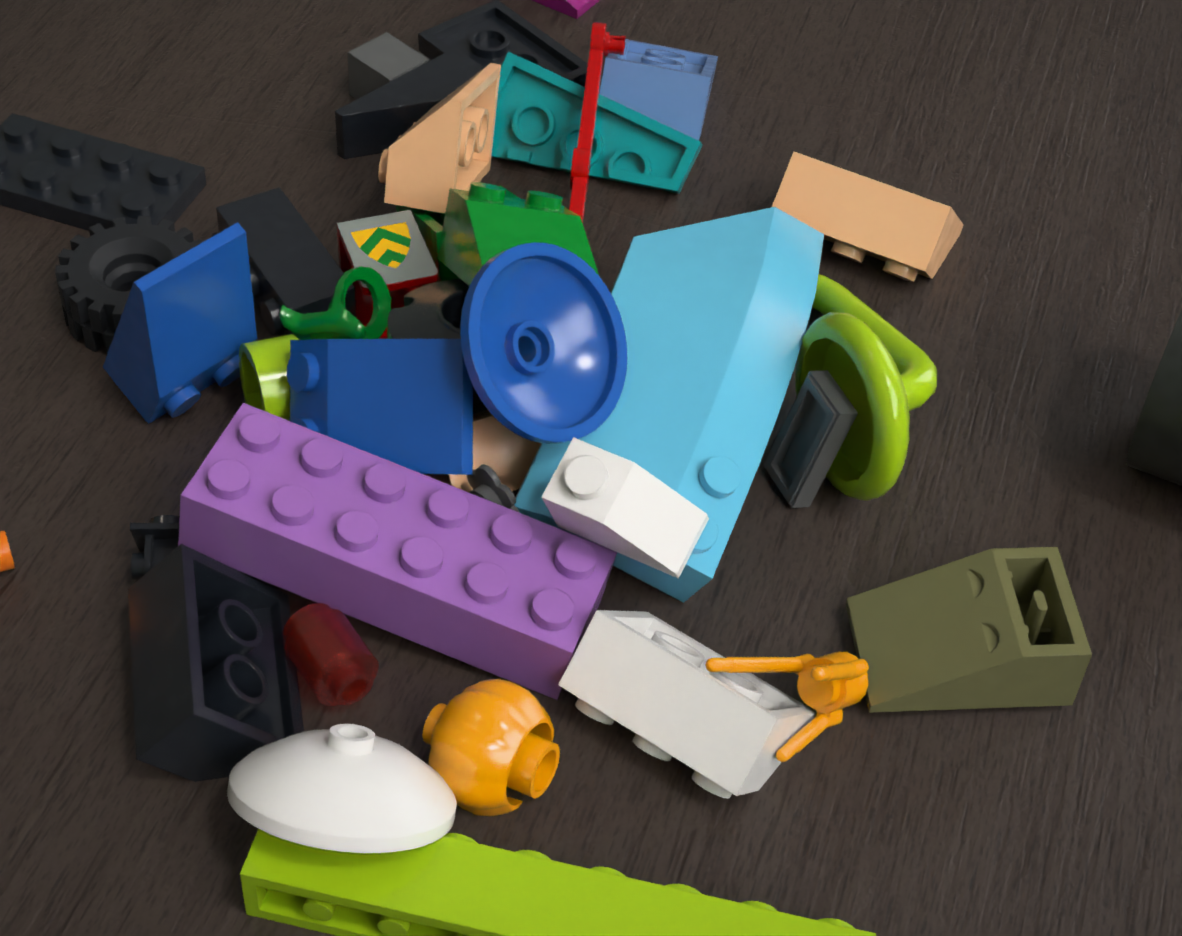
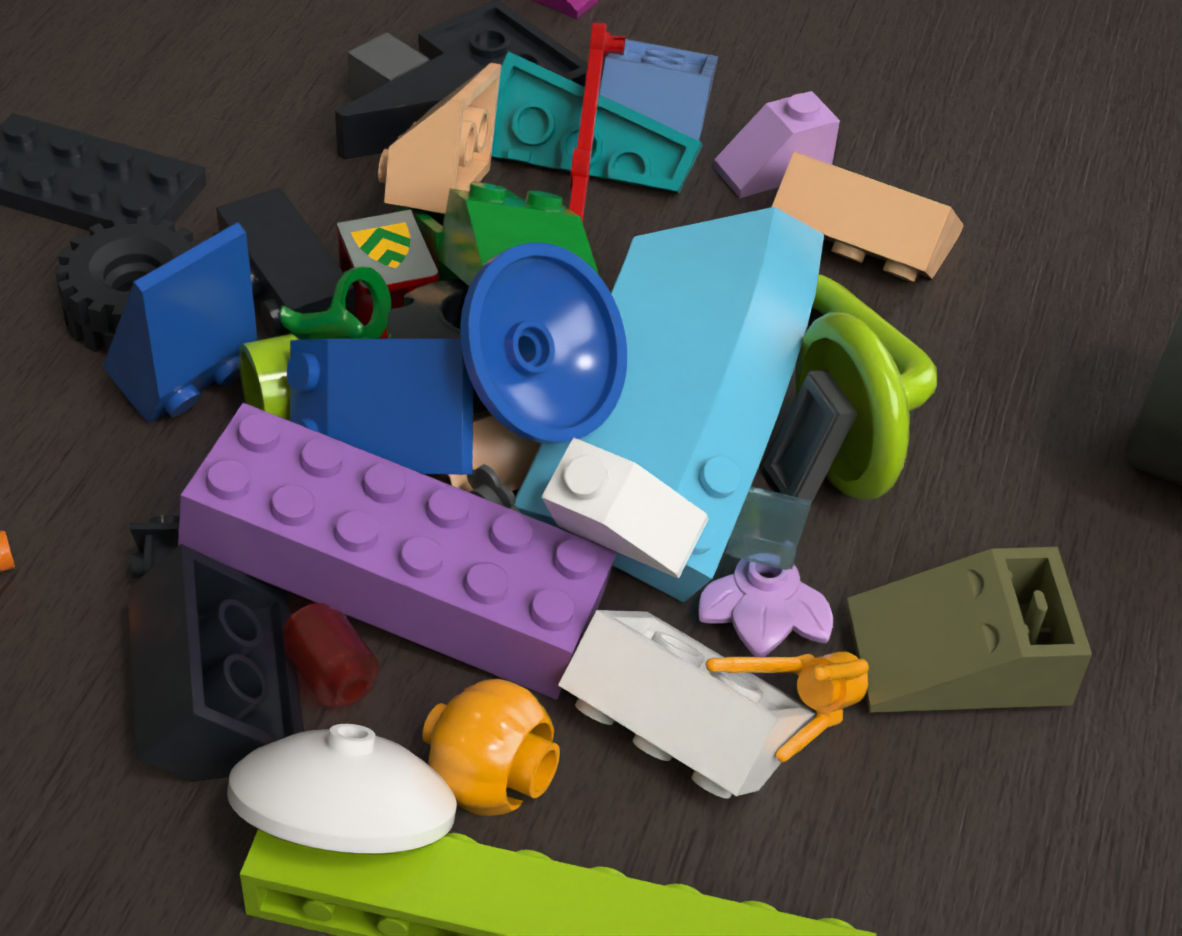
none -> lavender plate [699,551,833,657]
none -> lavender slope [713,91,840,198]
none -> clear light blue tile [726,486,812,570]

